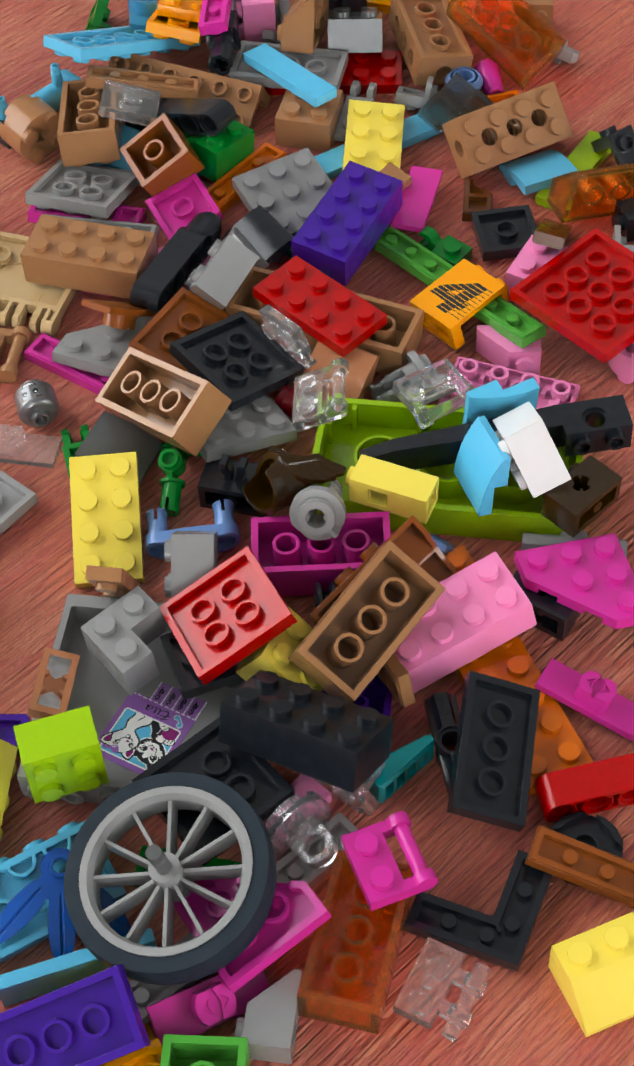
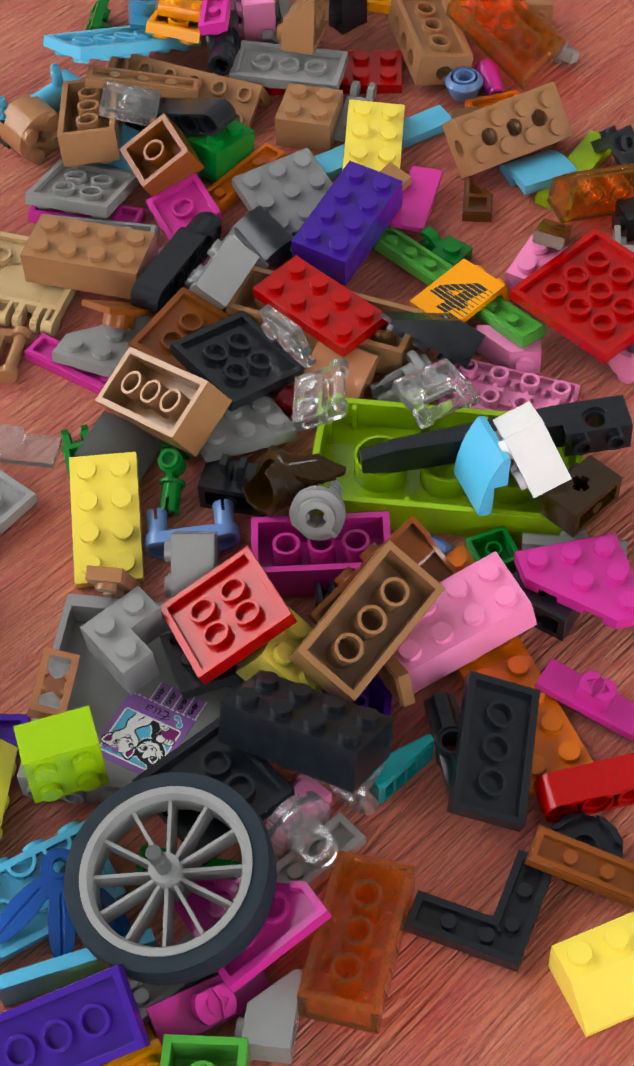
flat silver head [14,379,59,427] -> none
medium azure tile [243,43,337,108] -> none
brick [327,7,383,53] -> none
dark pink plate [341,811,438,911] -> none
light yellow brick [345,454,439,524] -> none
clear plate [393,937,490,1042] -> none
light grey bracket [394,76,438,110] -> none
clear smoke slope [418,73,494,132] -> none
medium azure slope [463,377,540,424] -> none
black plate [471,204,537,261] -> none
none -> black slope [380,312,486,368]
none -> green piece [465,526,519,574]

